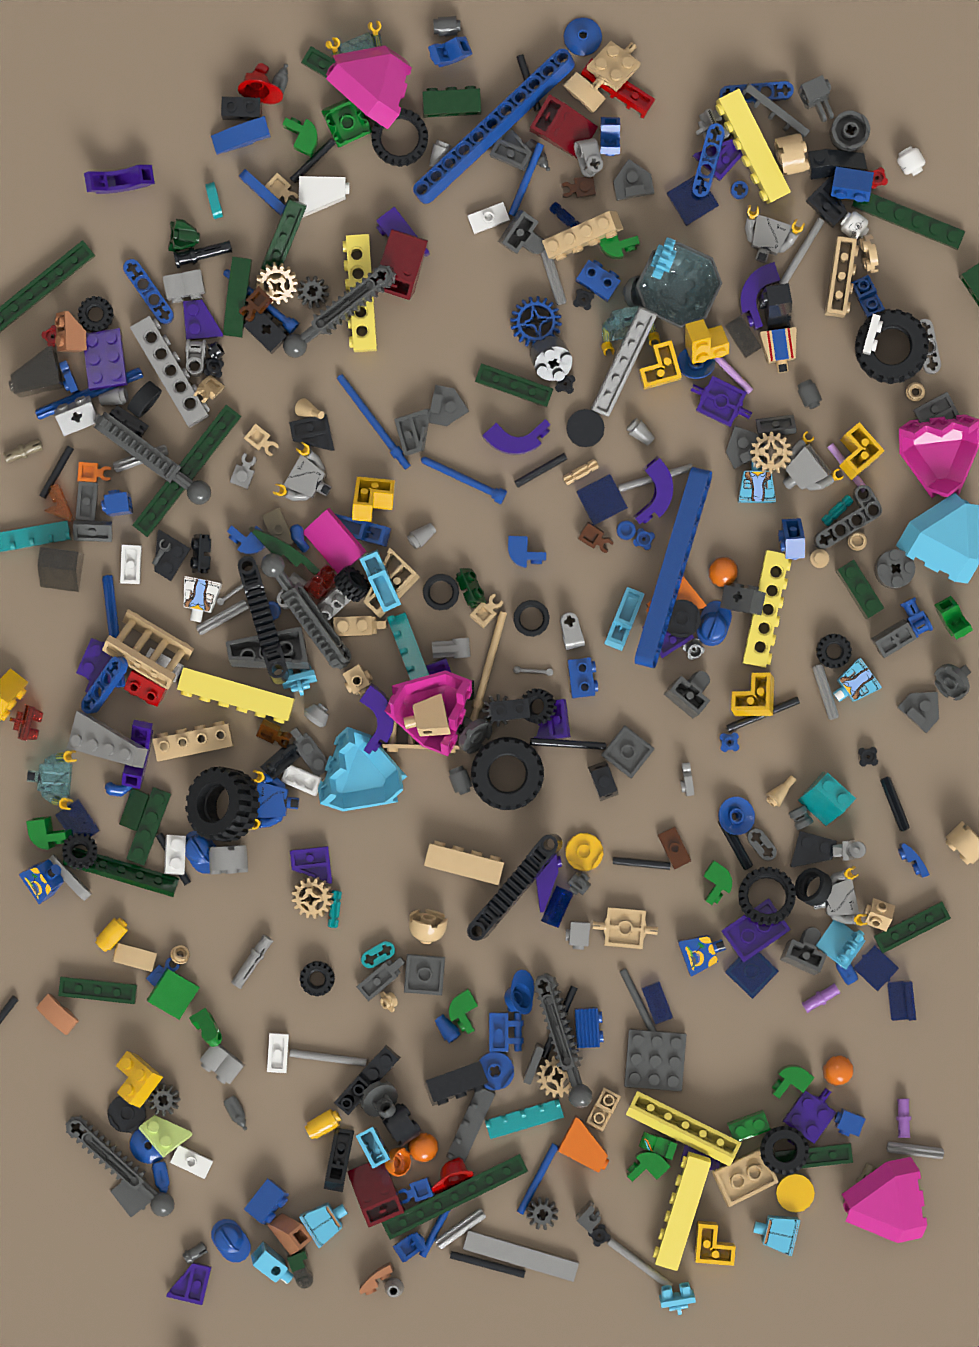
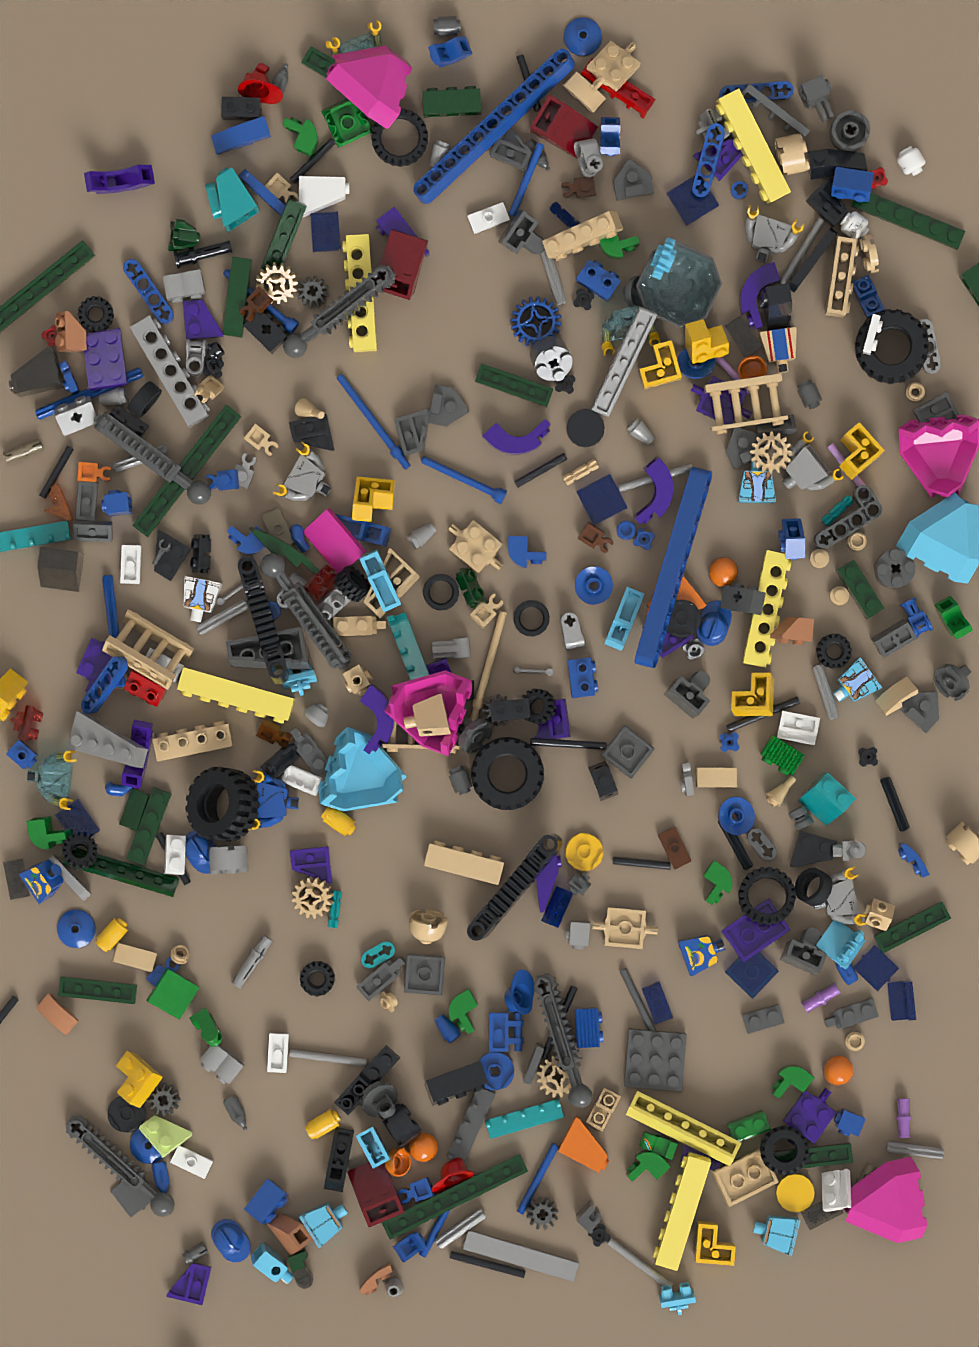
none -> clear smoke plate [3,858,30,900]
none -> blue brick [6,740,38,769]
none -> blue dish [57,910,96,948]
none -> blue plate [206,469,239,491]
none -> teal slope [216,167,260,232]
none -> clear blue plate [310,211,341,253]
none -> yellow head [321,807,357,837]
none -> tan plate [448,520,504,574]
none -> blue dish [575,566,613,605]
none -> tan slope [696,768,737,788]
none -> tan fence [704,373,788,434]
none -> orange hair [738,355,768,379]
none -> dark grey plate [742,1004,785,1034]
none -> green brick [759,735,805,776]
none -> nougat slope [770,617,814,645]
none -> white plate [777,711,820,745]
none -> black beam [789,227,838,293]
none -> clear smoke plate [801,1201,844,1230]
none -> white plate [821,1169,852,1212]
none -> dark grey hinge [824,998,879,1029]
none -> tan plate [830,586,849,605]
none -> tan plate [845,1032,865,1051]
none -> tan slope [875,677,918,716]

